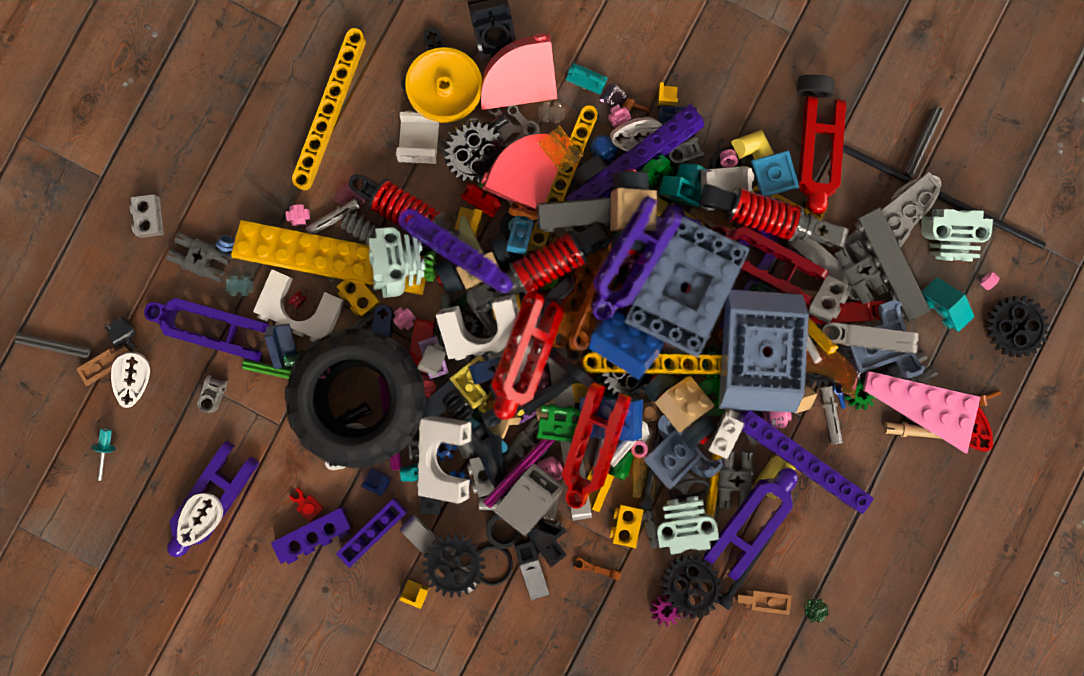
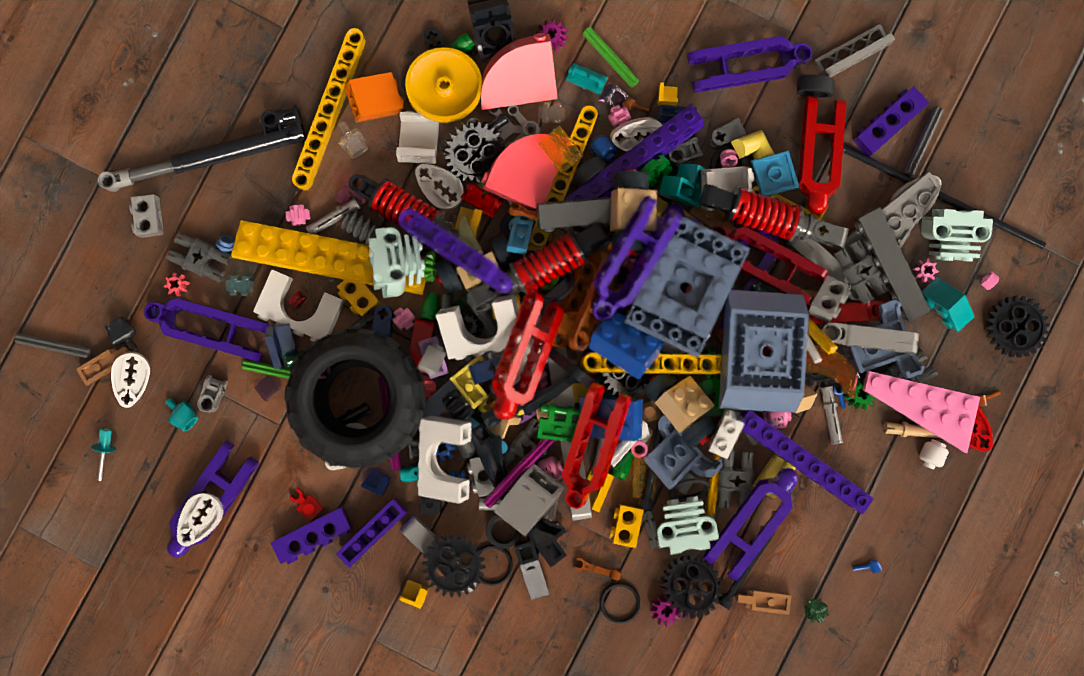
none -> black piece [98,104,306,192]
none -> coral gear [164,273,190,297]
none -> teal piece [166,398,198,432]
none -> slope [254,375,281,401]
none -> clear piece [338,122,368,158]
none -> orange brick [344,72,404,123]
none -> white piece [415,164,464,210]
none -> green cone [419,292,439,321]
none -> green cone [449,32,475,53]
none -> magenta gear [535,19,568,52]
none -> bright green axle [583,27,639,88]
none -> black tyre [600,583,640,624]
none -> dark purple piece [687,36,812,92]
none -> dark grey piece [708,118,747,149]
none -> light grey fence [813,24,895,77]
none -> dark purple brick [853,86,929,157]
none -> blue hand [853,560,882,574]
none -> bright pink gear [912,258,939,283]
none -> white head [919,439,949,469]

